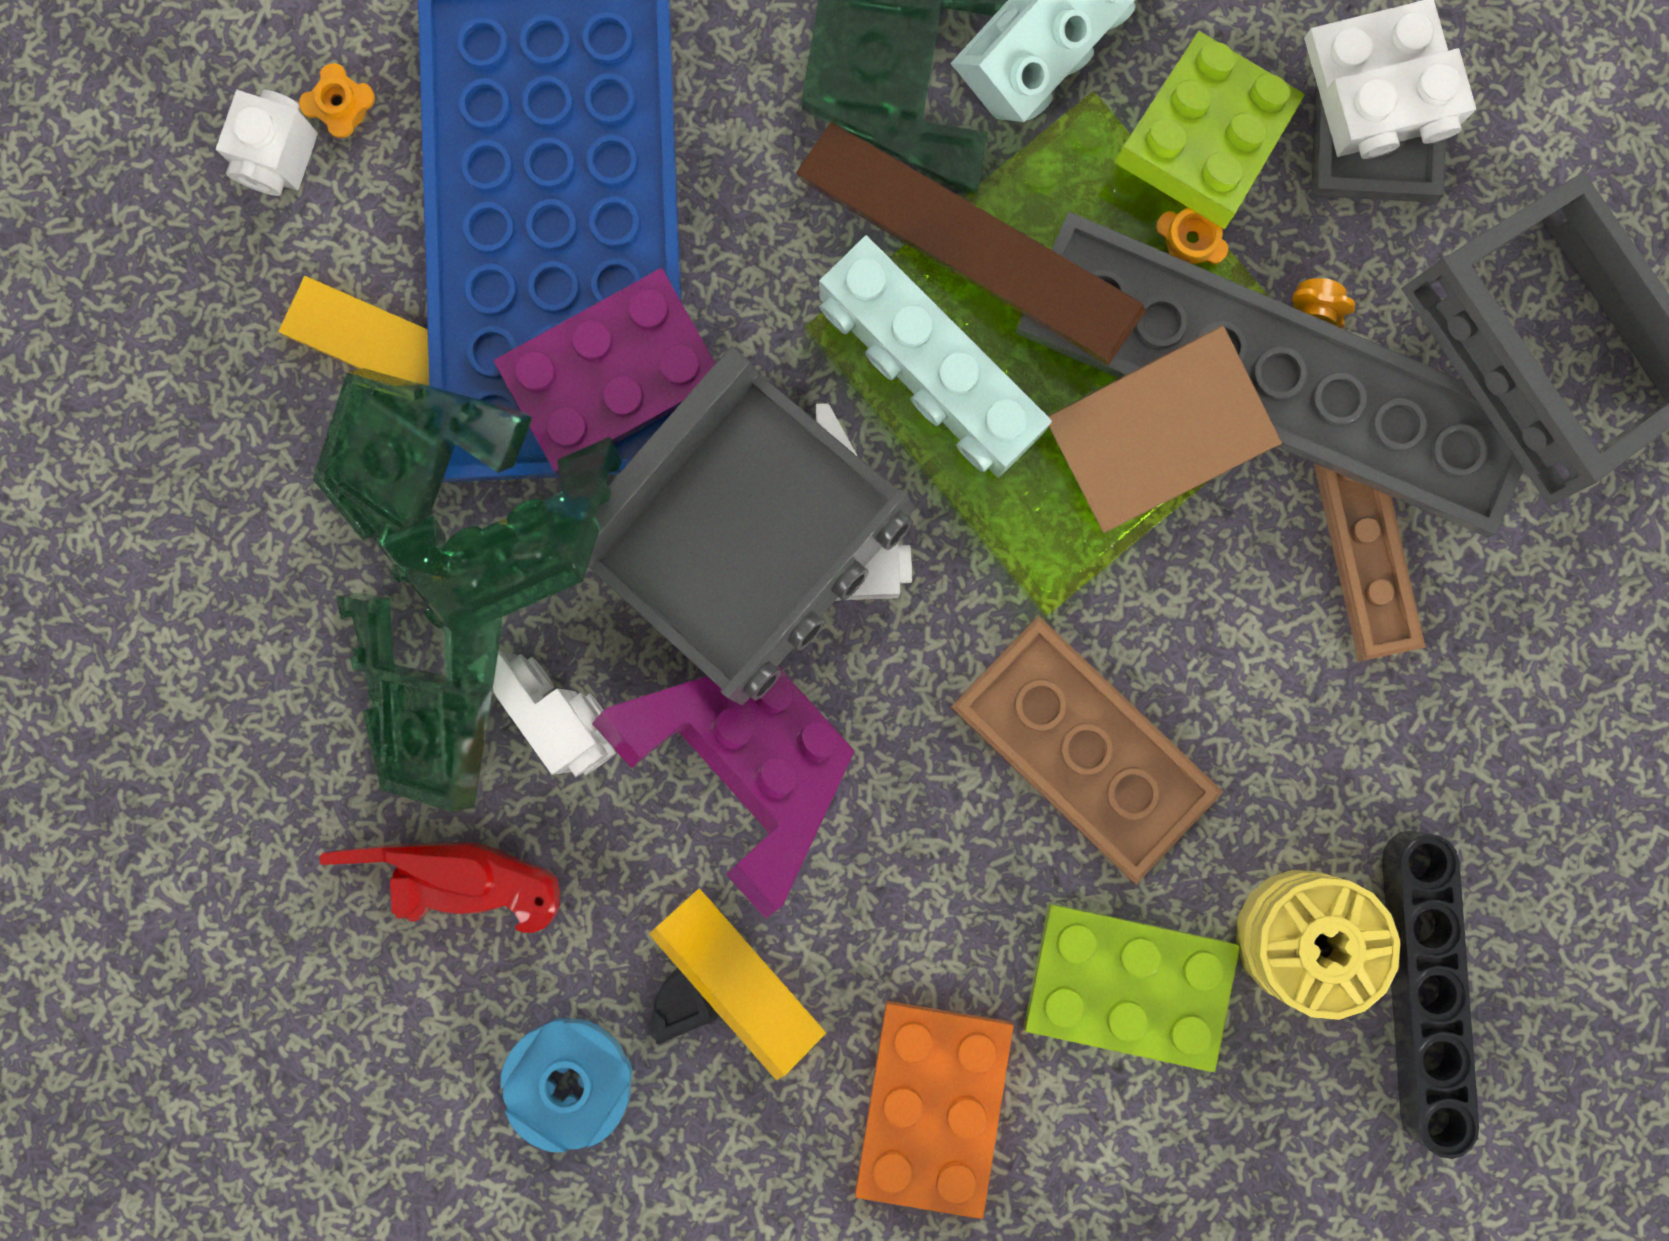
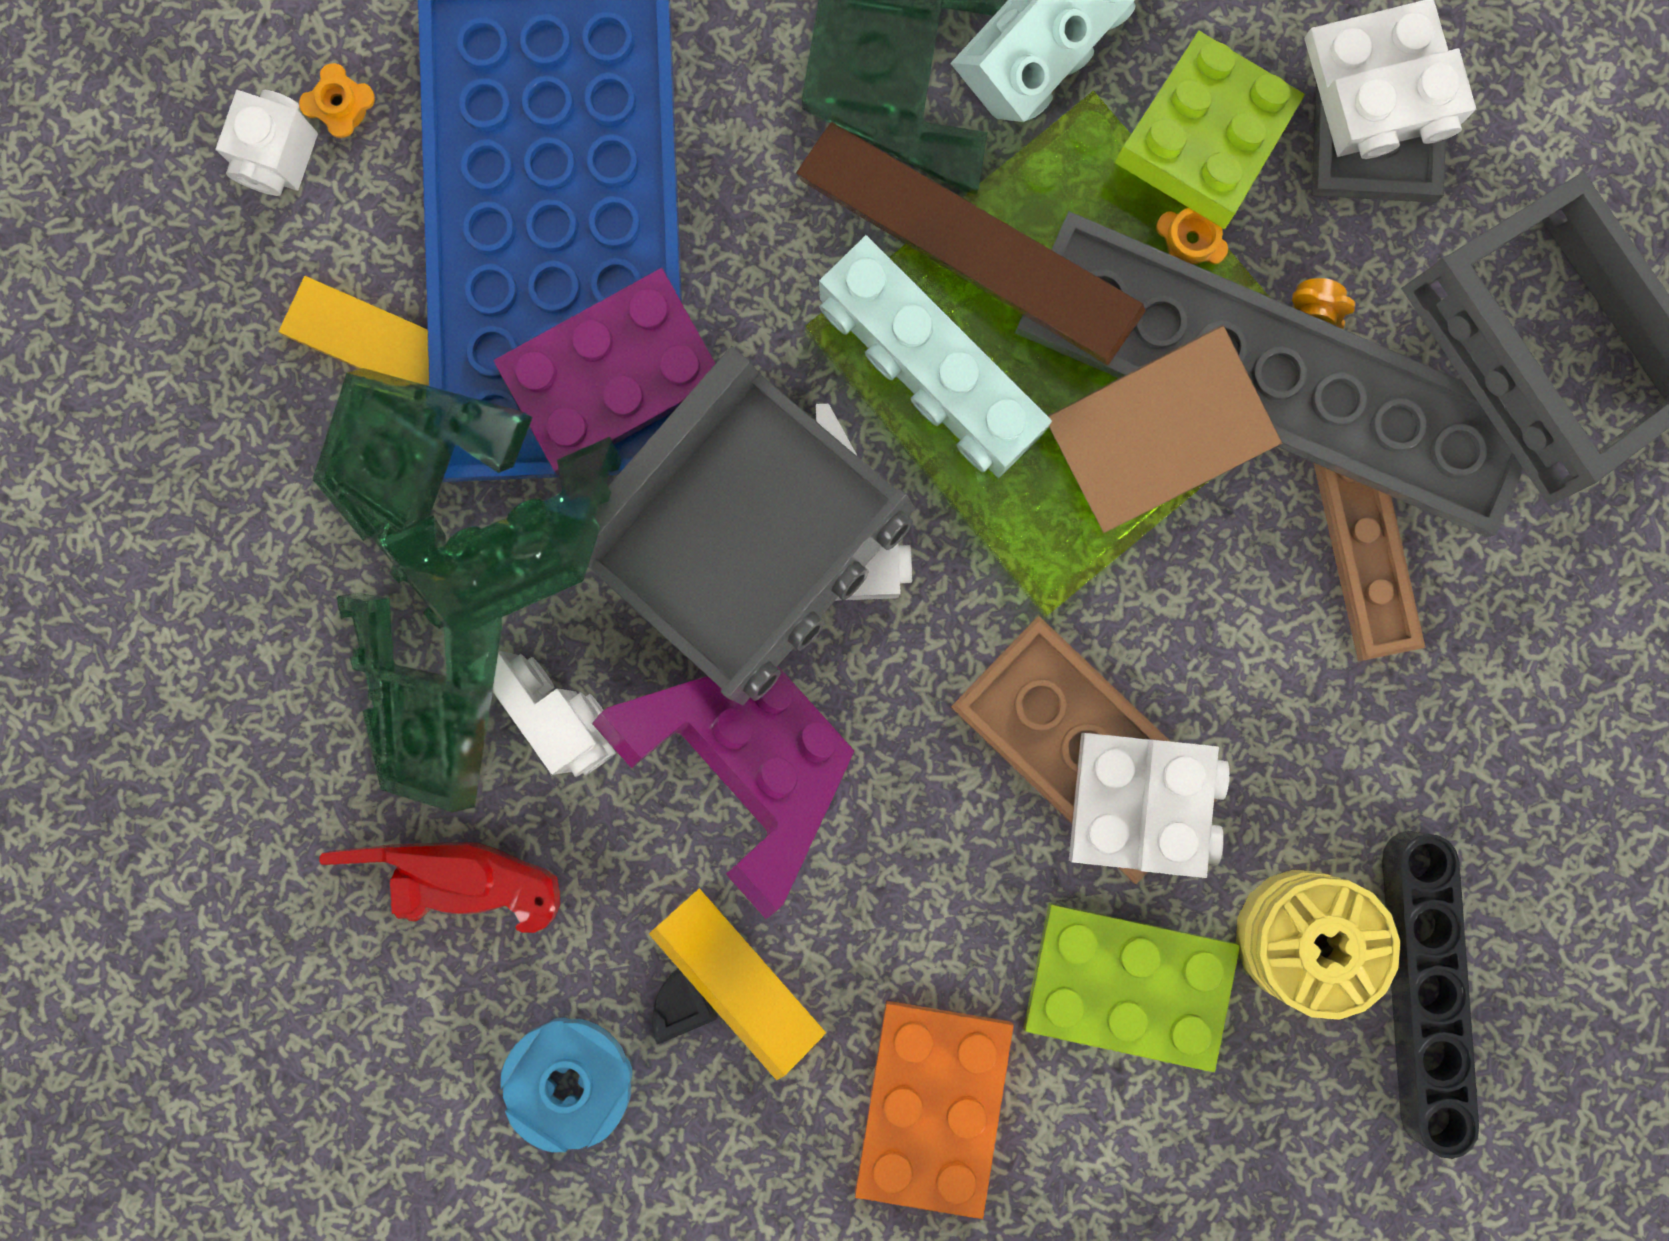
none -> white plate [1069,733,1229,878]

